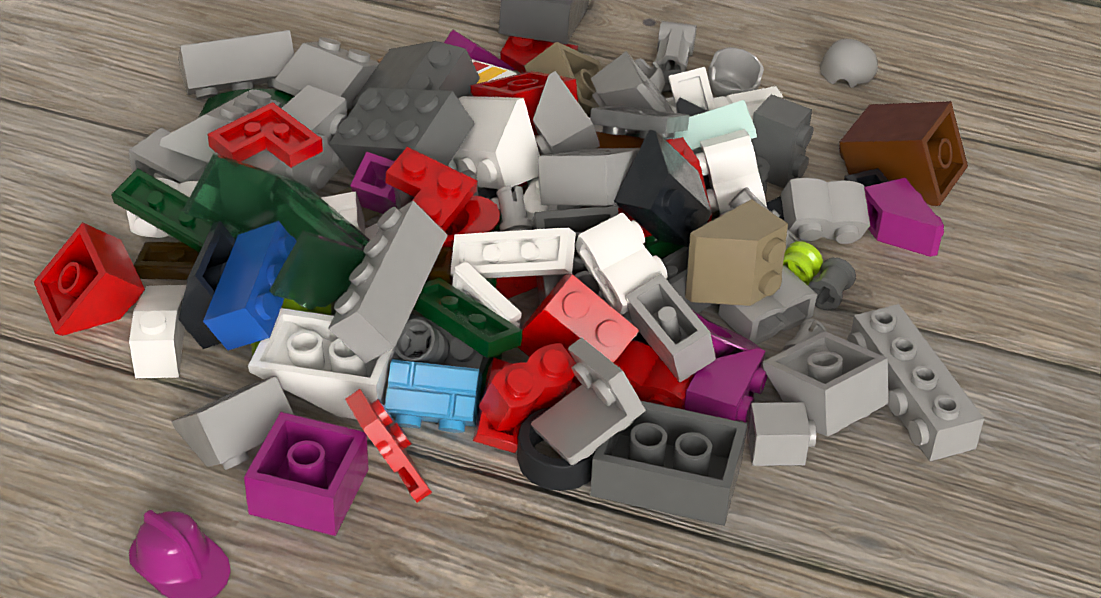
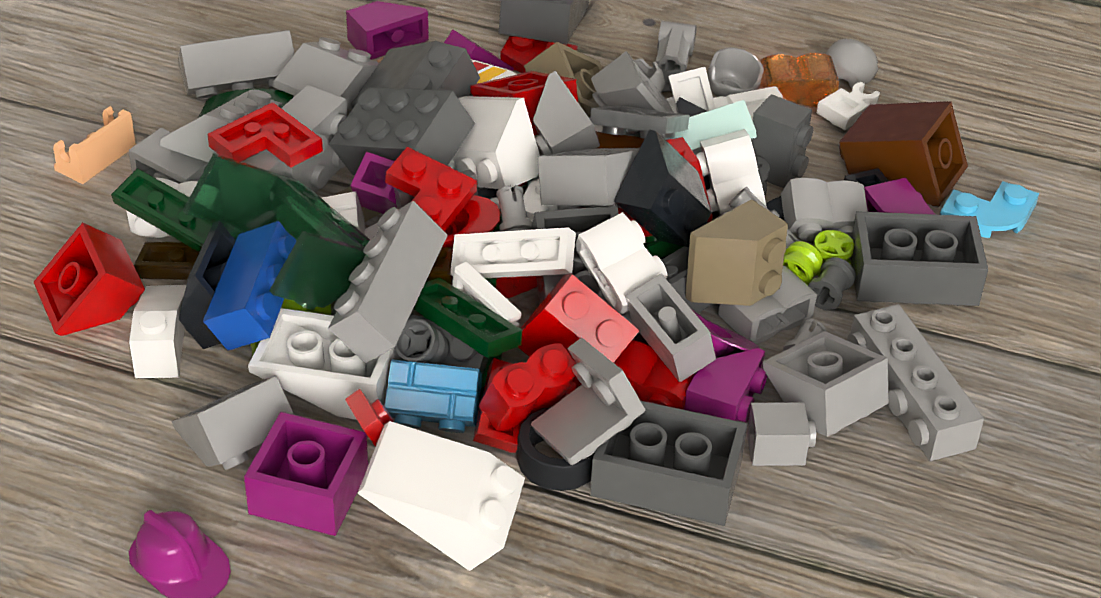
none -> light nougat hinge [53,106,136,184]
none -> magenta slope [346,1,429,60]
none -> white slope [358,421,525,571]
none -> clear orange brick [760,53,839,107]
none -> lime wheel [814,230,854,276]
none -> white plate [816,82,880,130]
none -> dark grey brick [851,211,988,306]
none -> medium azure plate [940,181,1039,238]

